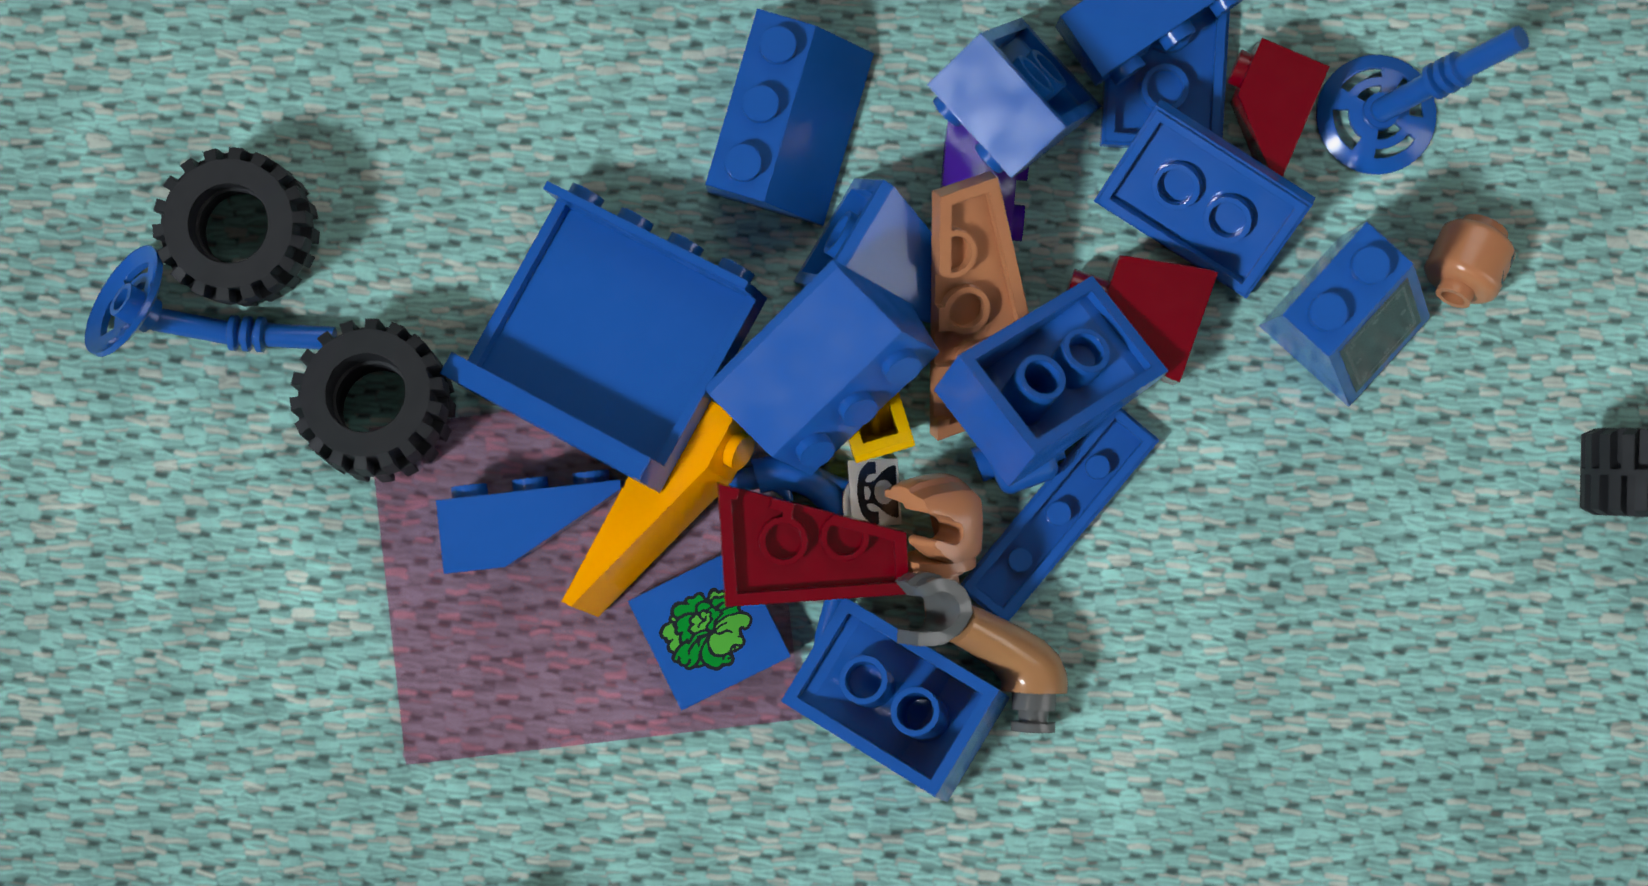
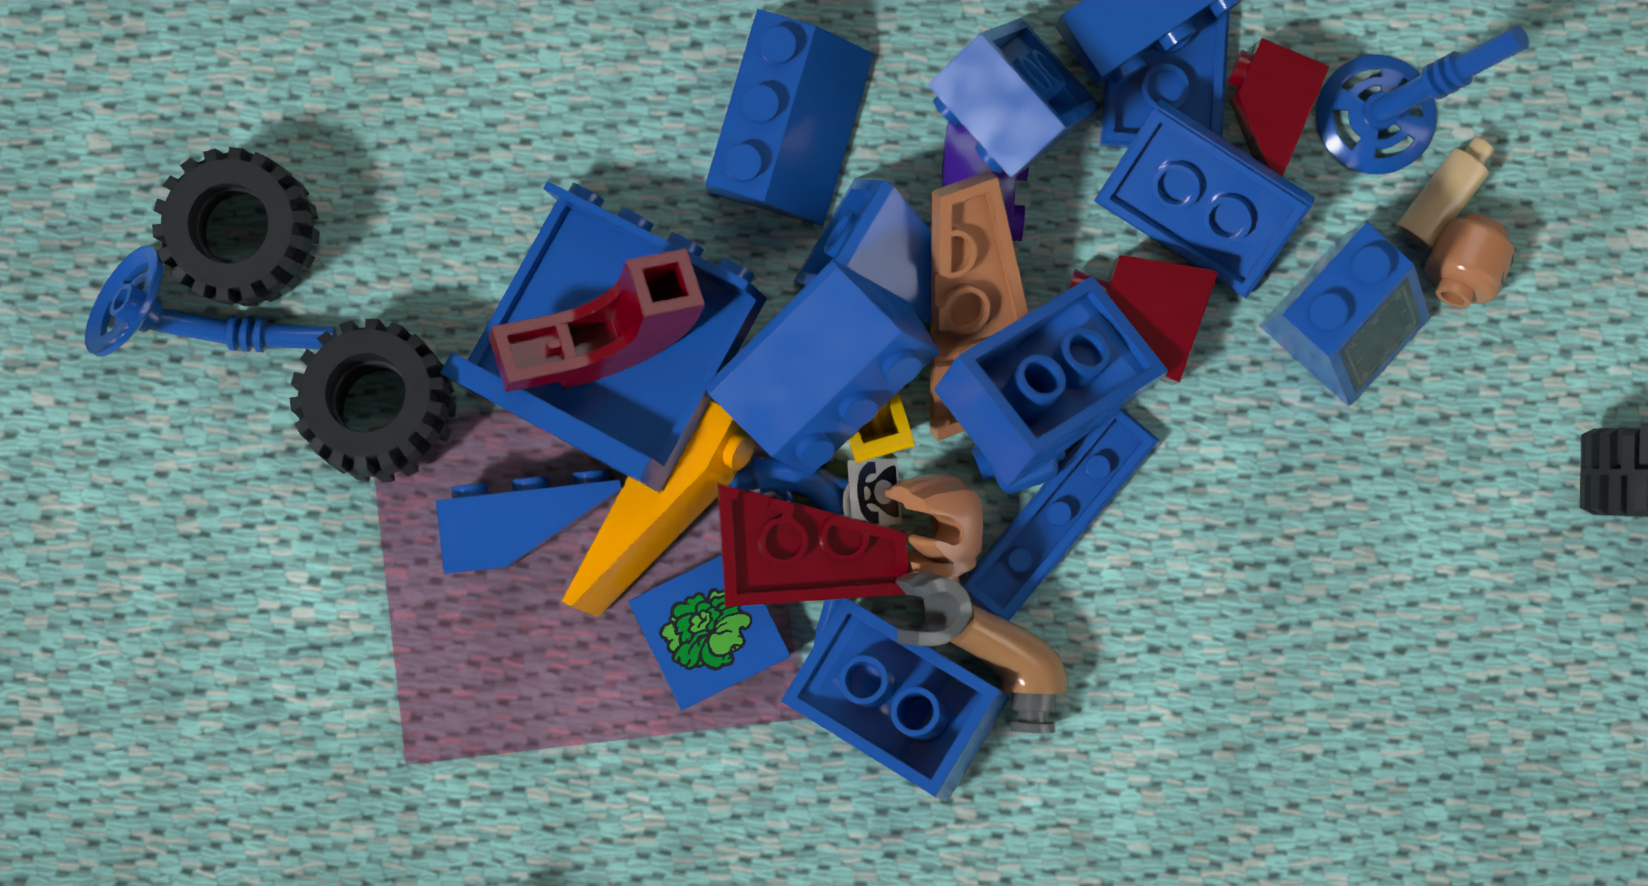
none -> dark red arch [489,248,705,392]
none -> tan cylinder [1395,137,1495,252]

